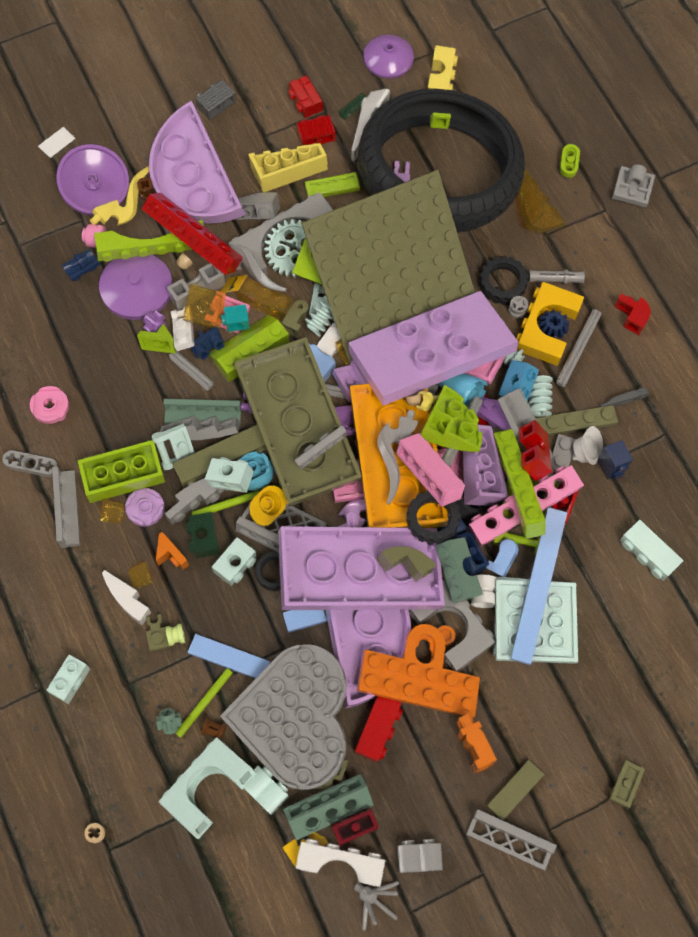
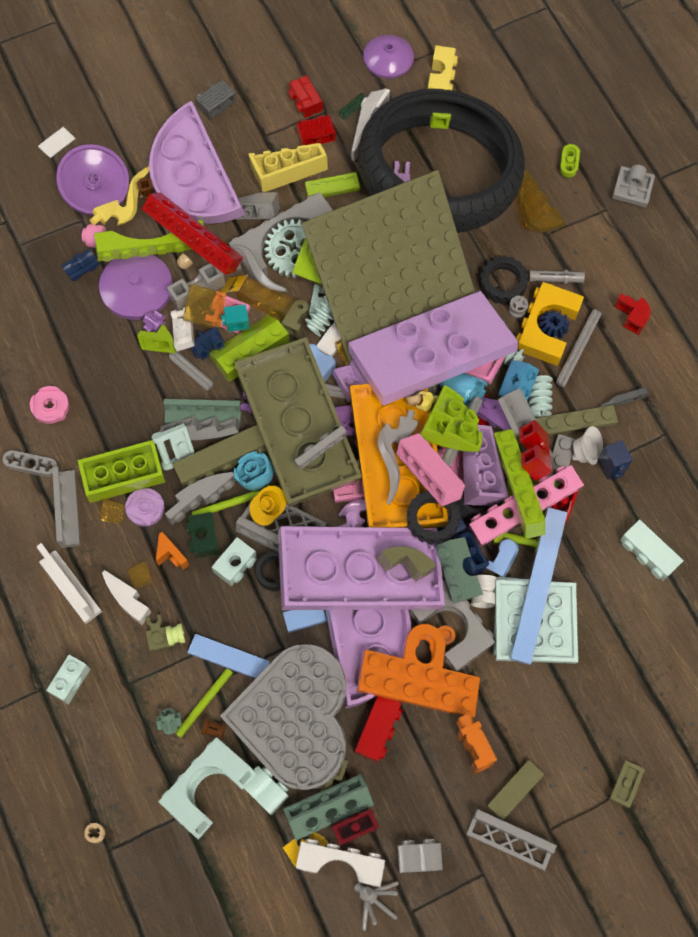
light aqua brick [205,457,254,493] -> none
none -> white fence [36,543,102,624]

